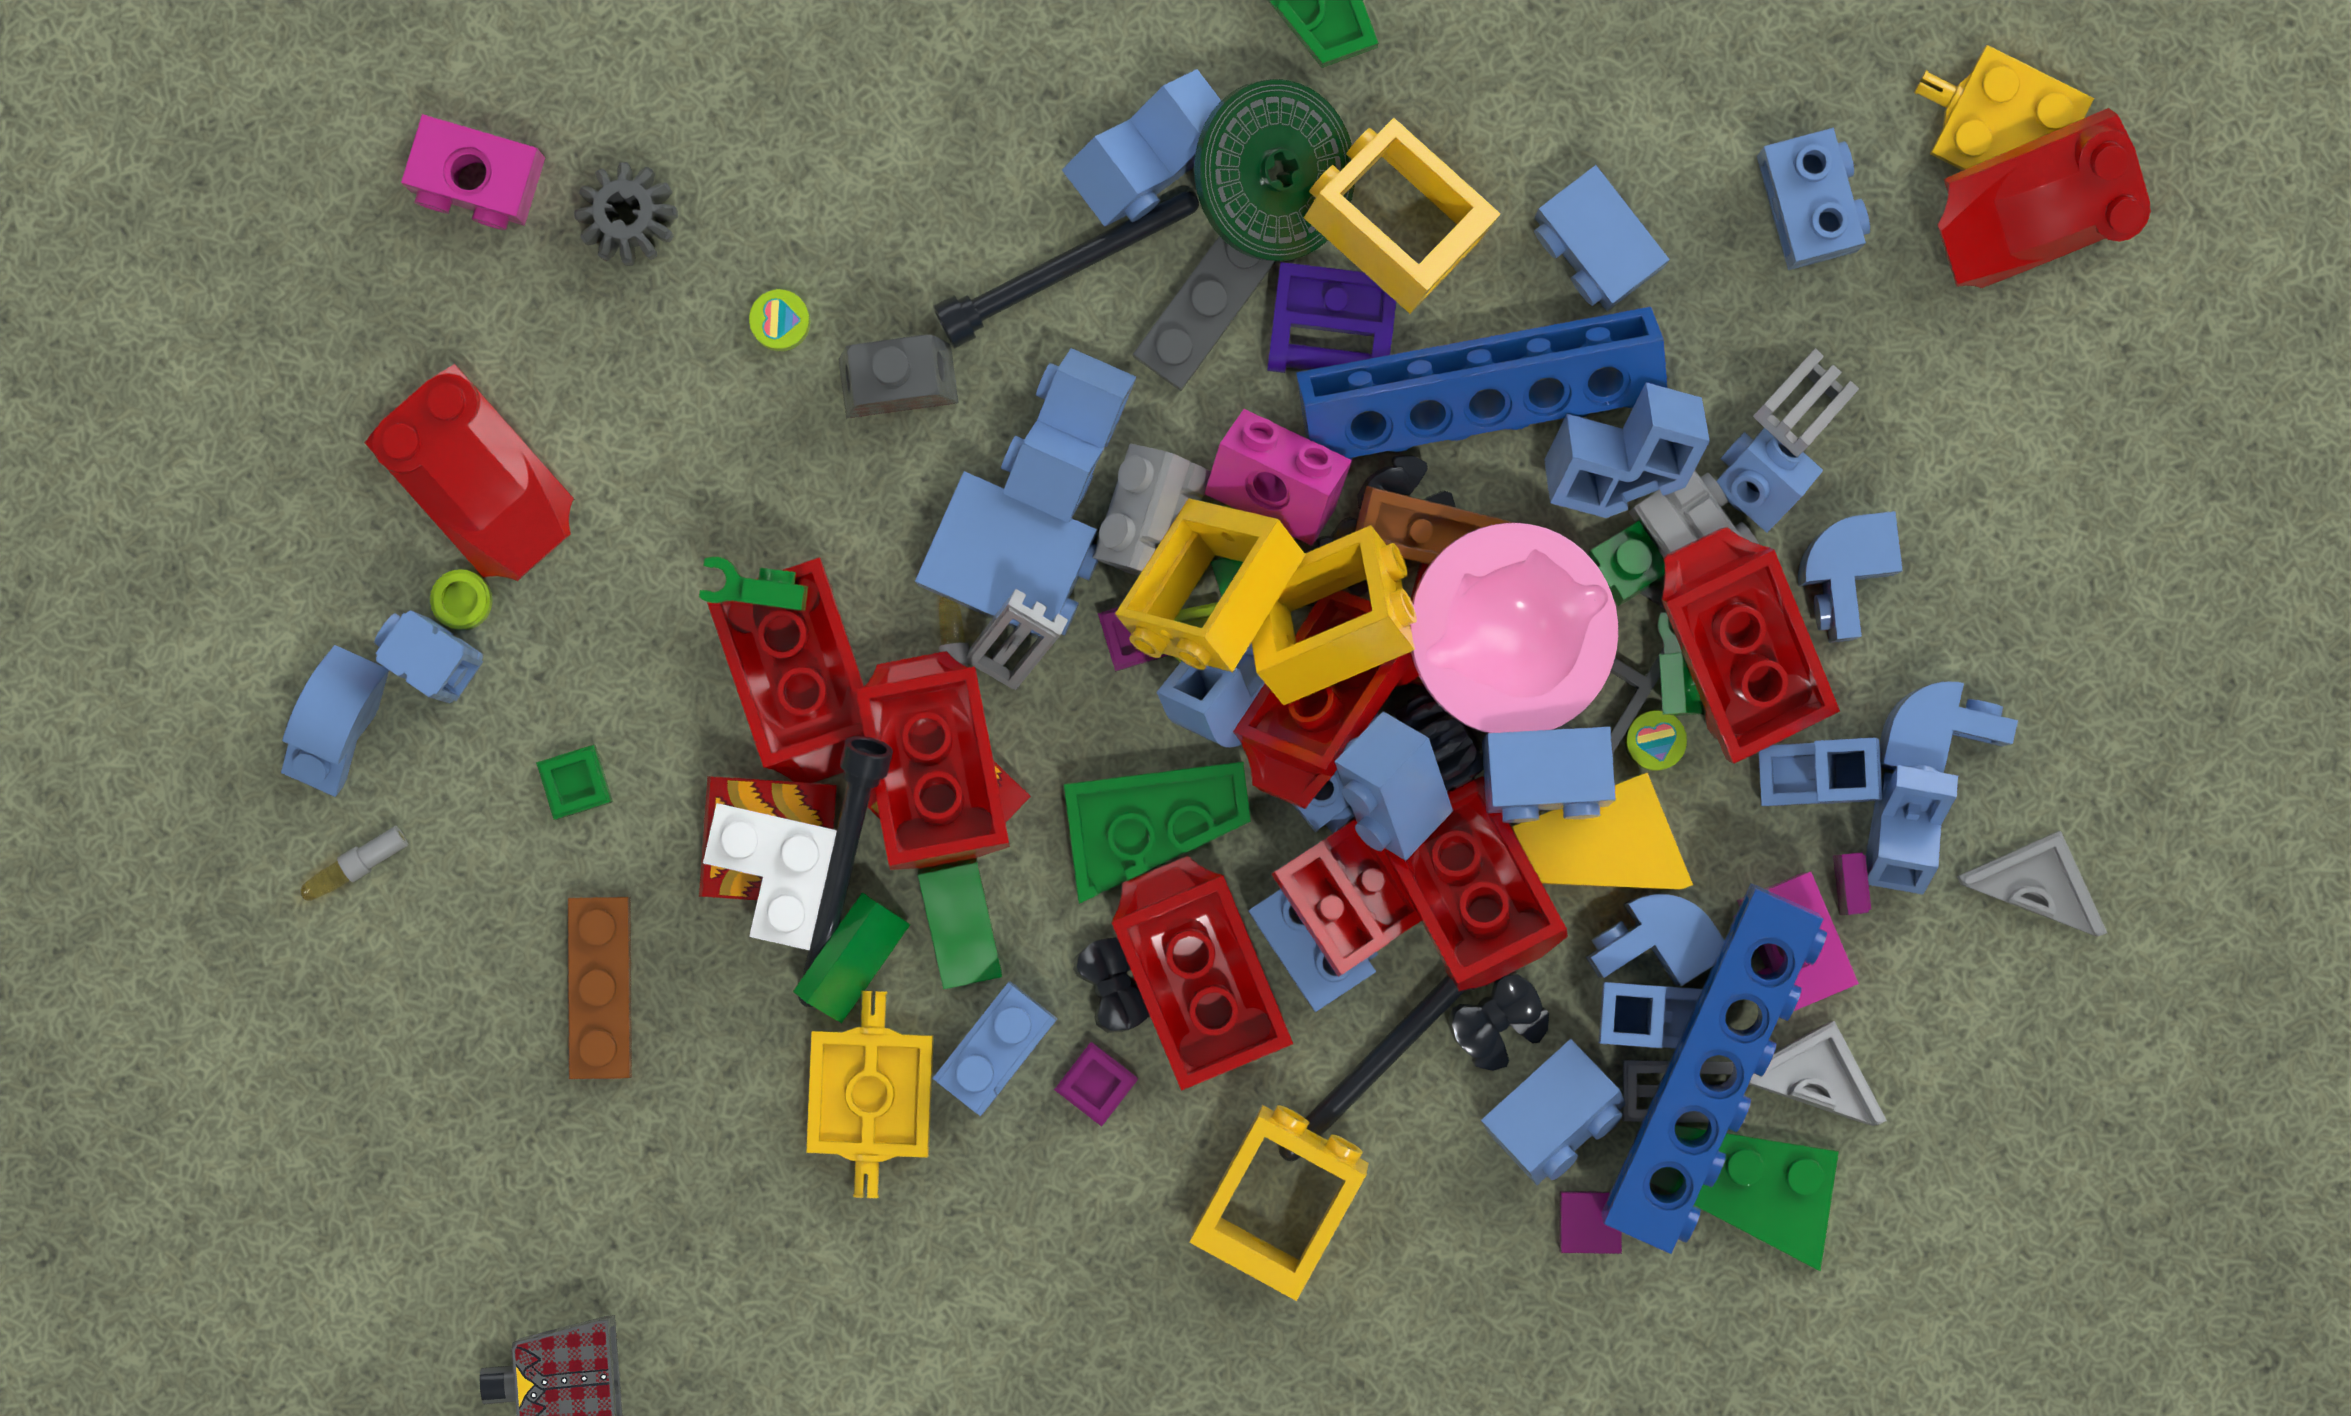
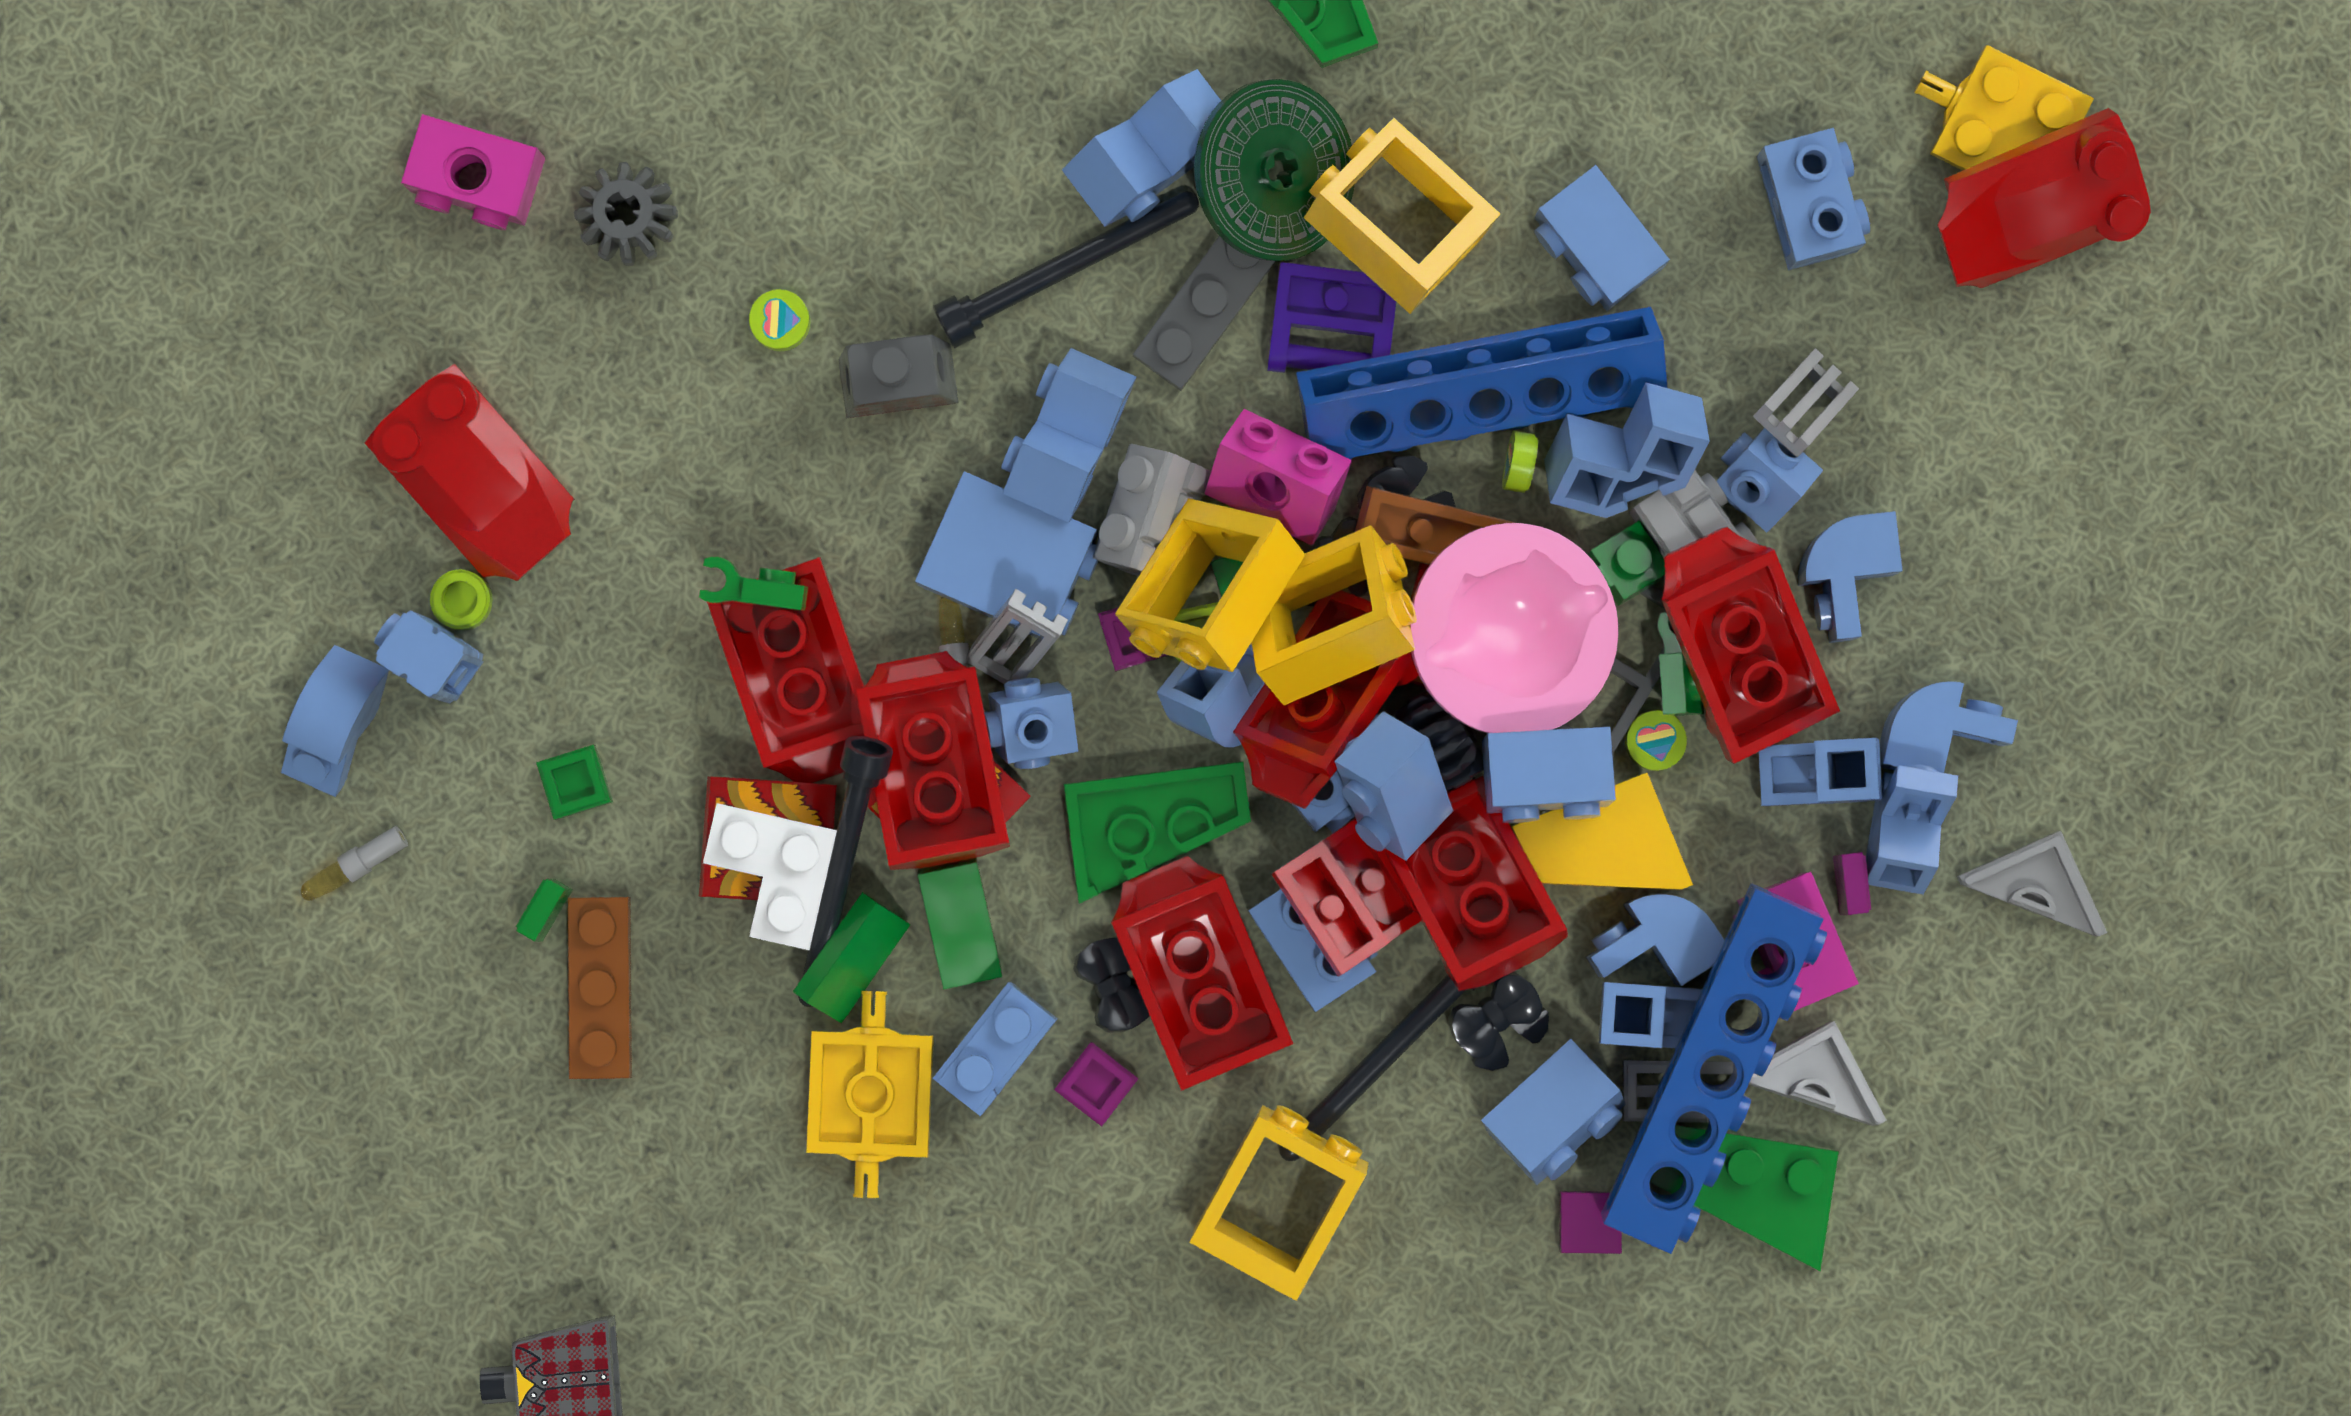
none -> green tile [516,878,573,942]
none -> medium blue brick [984,678,1078,769]
none -> lime tile [1502,430,1538,493]

